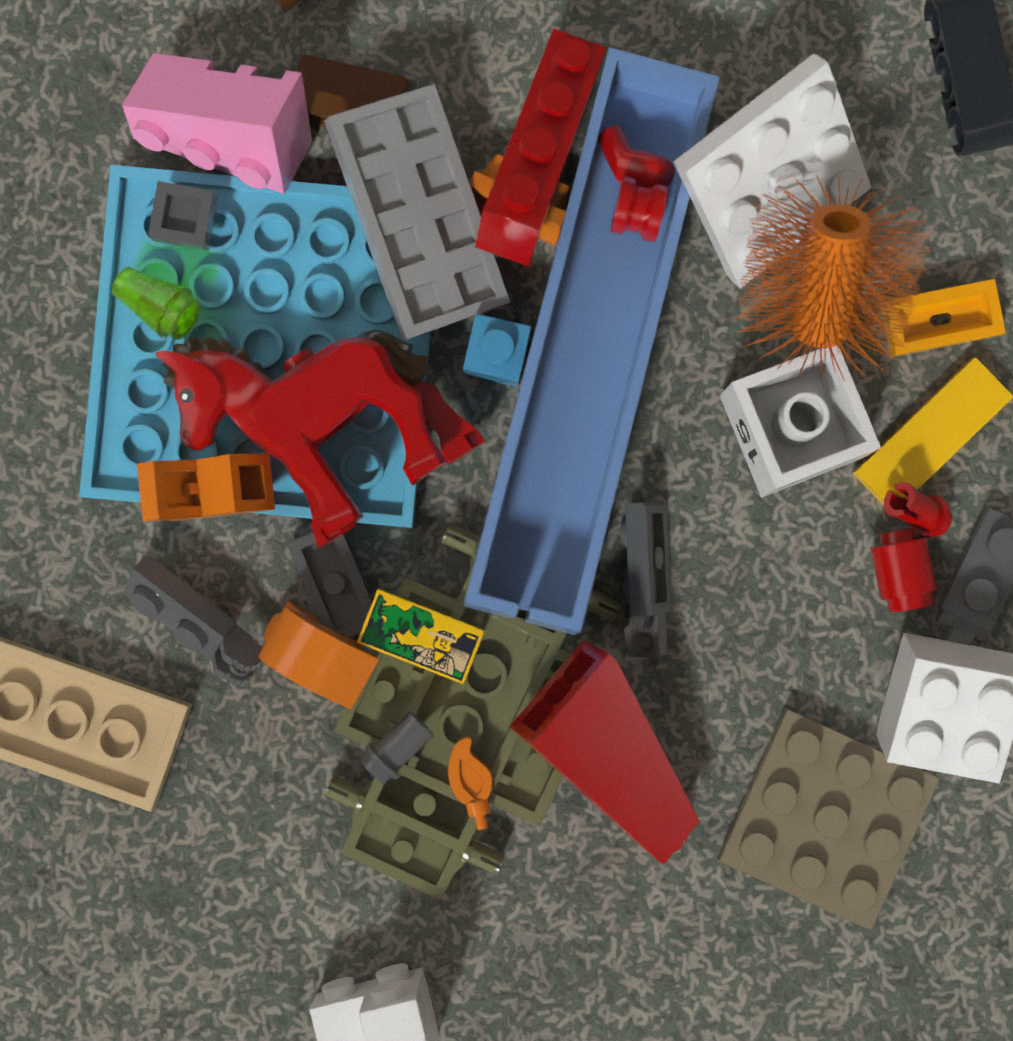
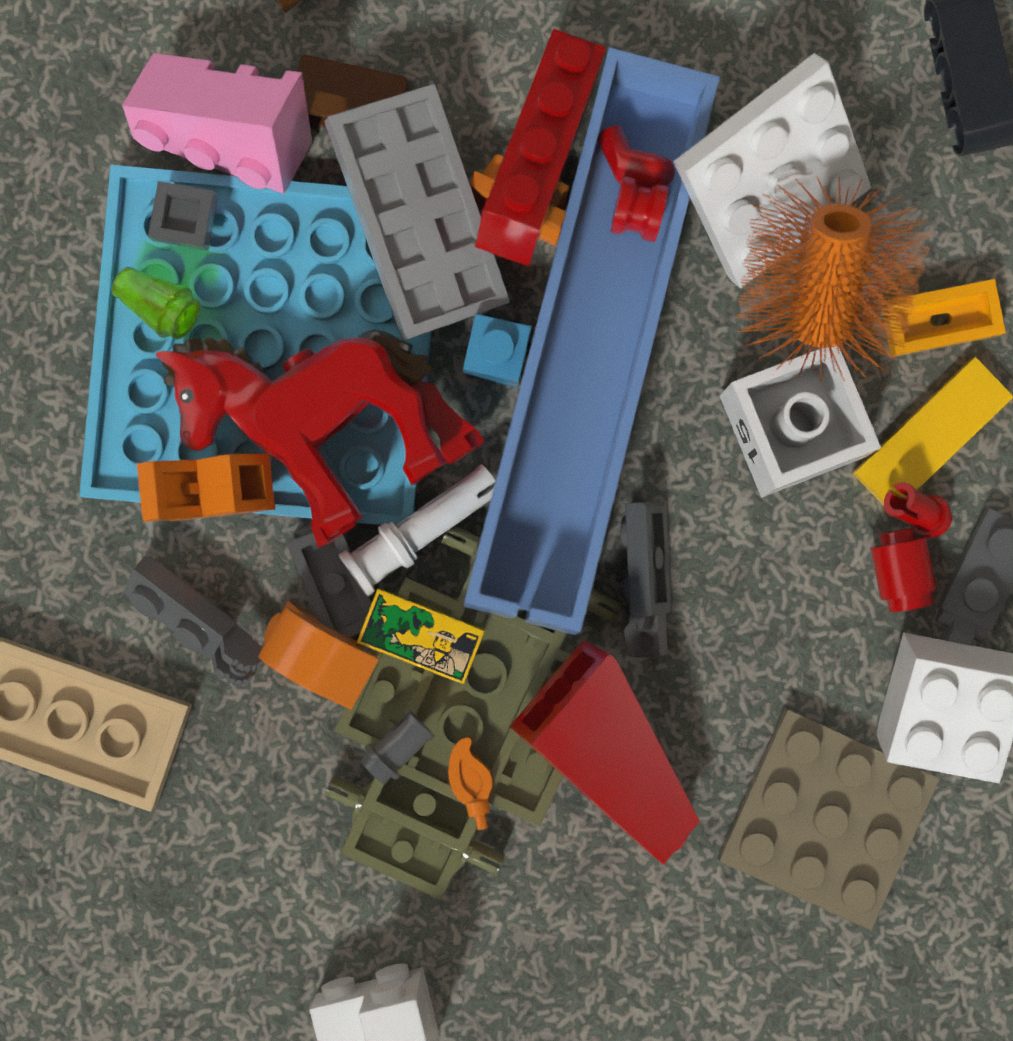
none -> white pin [339,464,496,596]

